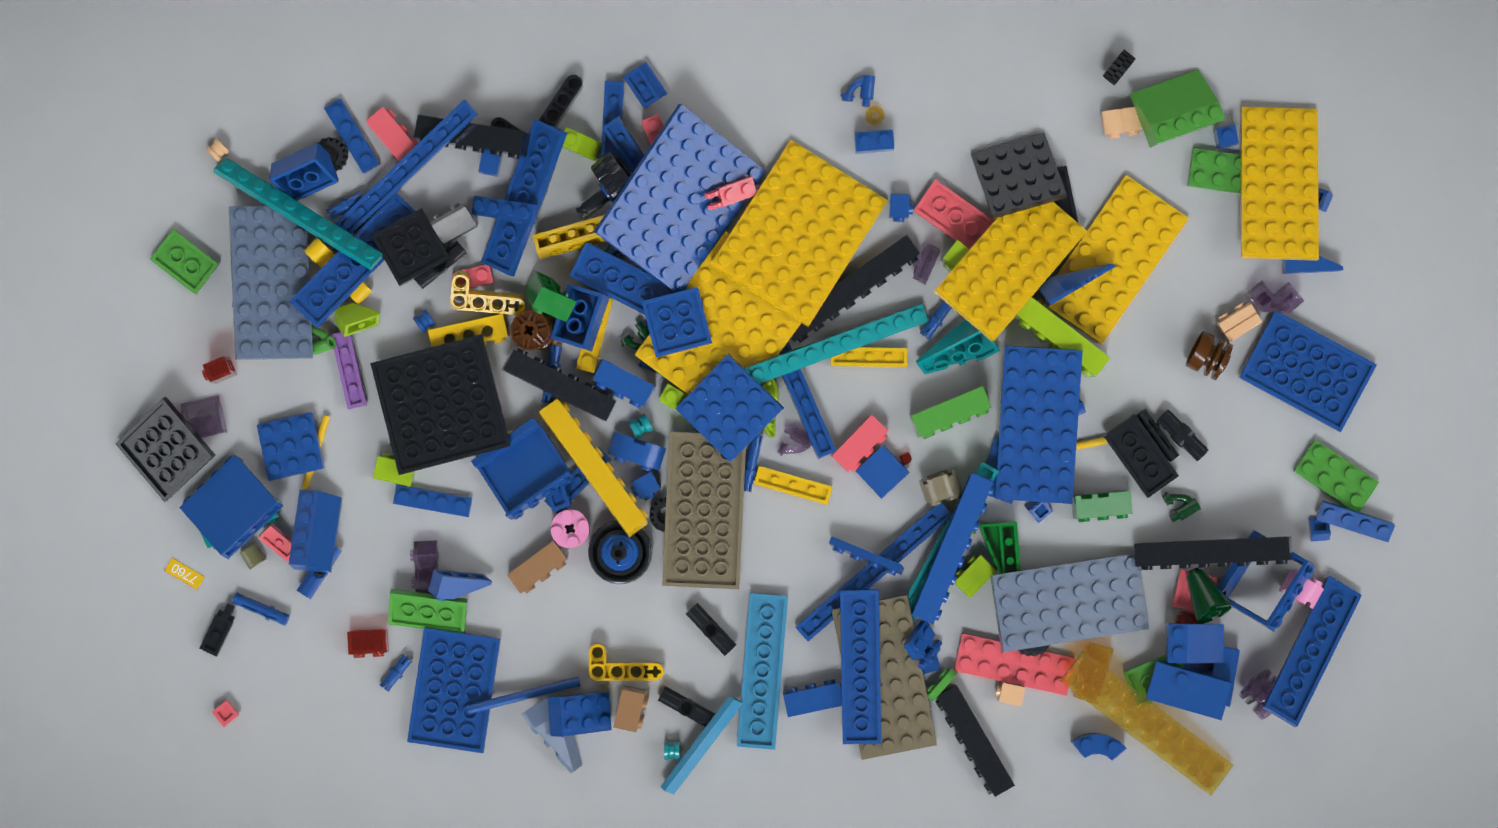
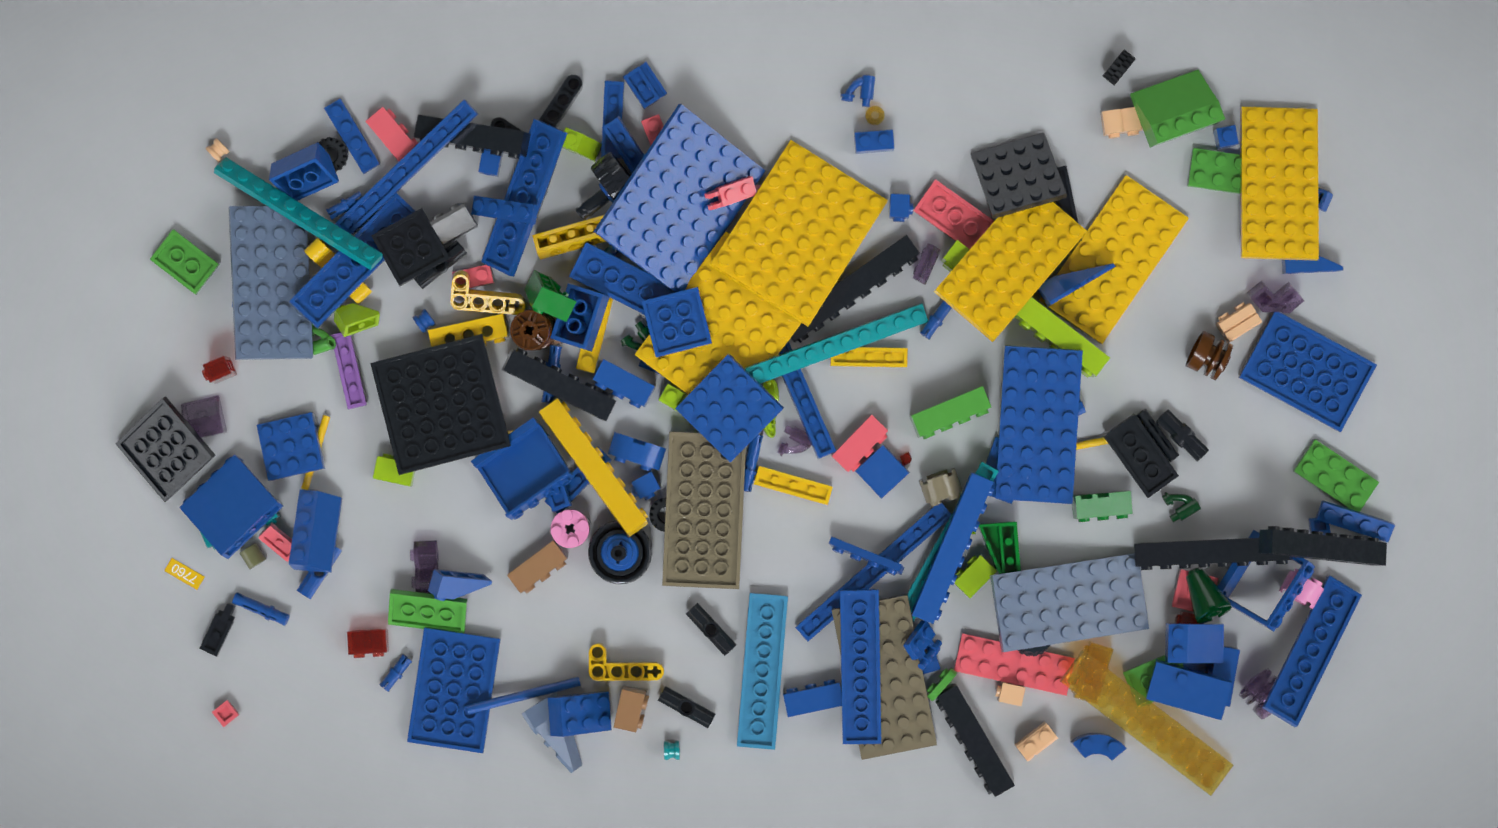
blue plate [393,485,472,517] -> none
teal wheel [628,413,654,439] -> none
dark azure tile [661,696,743,794] -> none
teal wedge [916,320,1000,374] -> none
blue slope [1024,501,1053,523] -> none
none -> light nougat brick [1015,721,1058,761]
none -> black brick [1258,526,1387,566]

